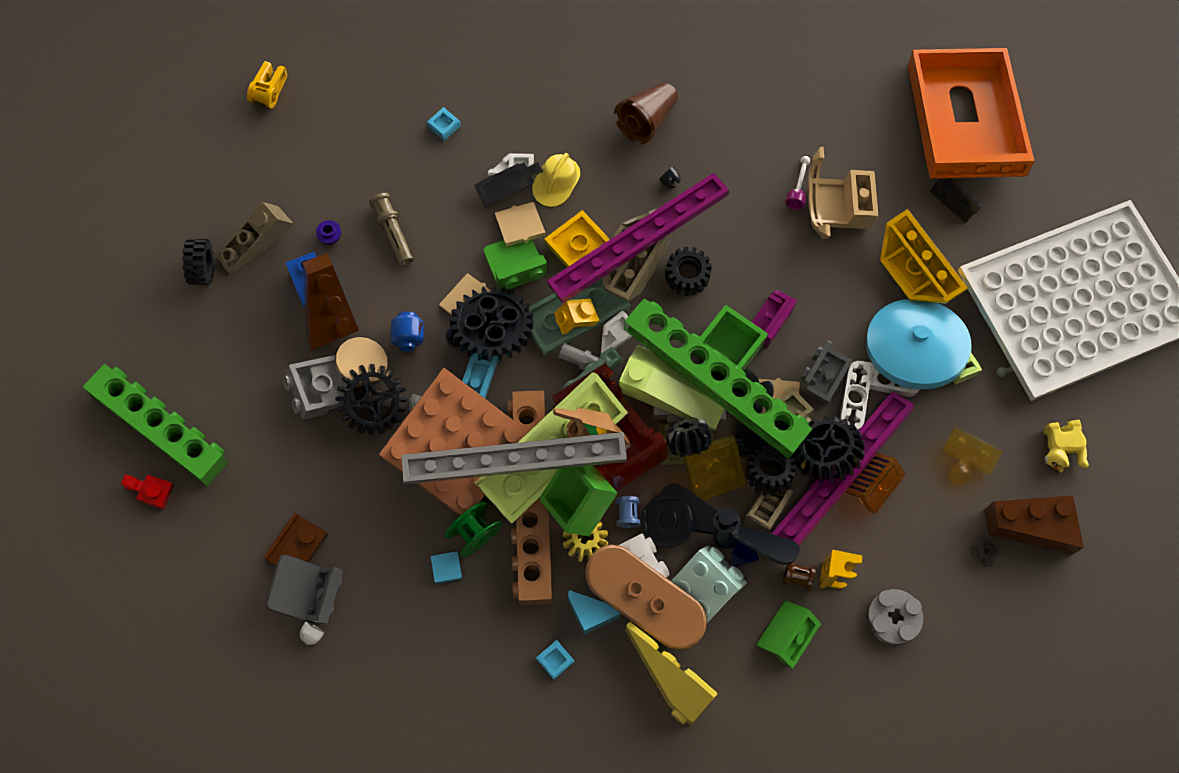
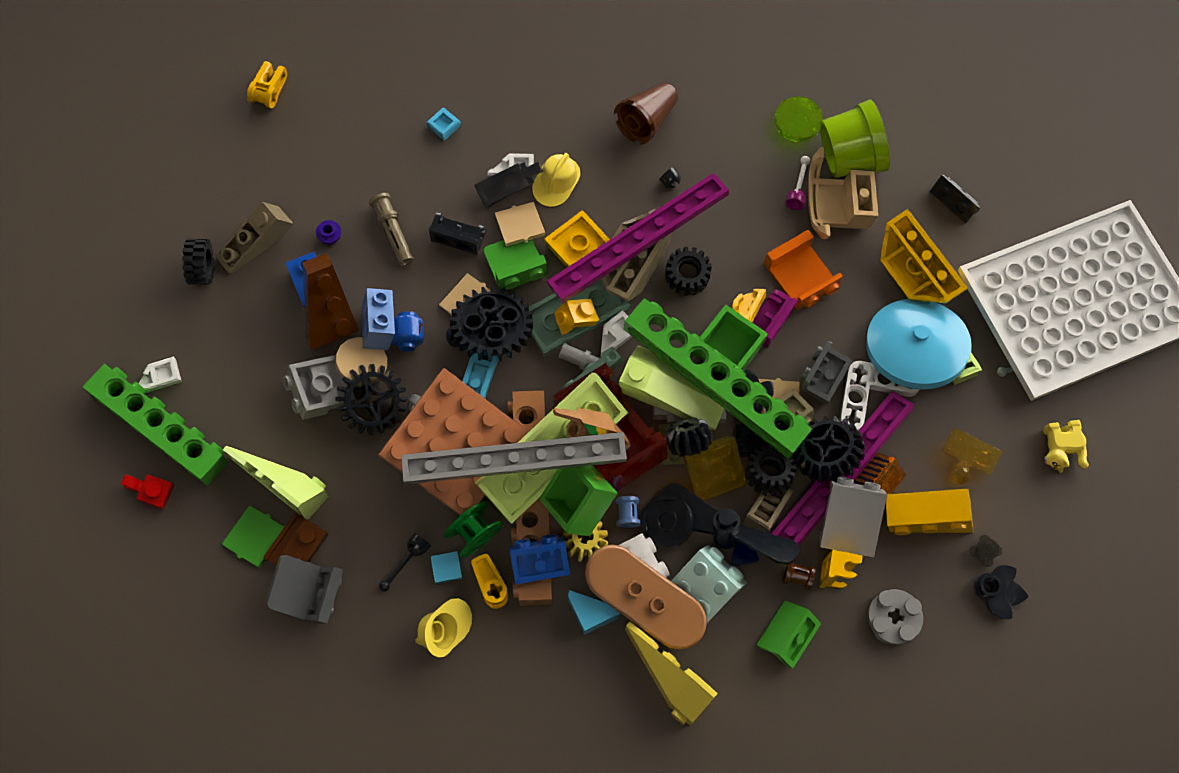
white hinge [300,621,325,645] -> none
medium azure tile [536,640,575,680] -> none
orange panel [908,48,1034,179] -> none
reddish brown wedge [985,495,1084,555] -> none
none -> white tile [138,356,182,393]
none -> bright green piece [222,505,284,568]
none -> yellowish green wedge [223,446,328,520]
none -> medium blue brick [361,288,395,350]
none -> black hinge [379,532,431,592]
none -> light yellow piece [415,598,472,657]
none -> black hinge [429,211,487,255]
none -> yellow piece [471,554,509,609]
none -> blue bracket [509,534,570,585]
none -> yellow plate [732,289,766,322]
none -> orange panel [764,230,843,311]
none -> clear neon green tile [774,96,823,142]
none -> light grey panel [818,477,887,557]
none -> lime piece [820,99,890,178]
none -> yellow wedge [886,489,974,535]
none -> black plate [974,565,1029,619]

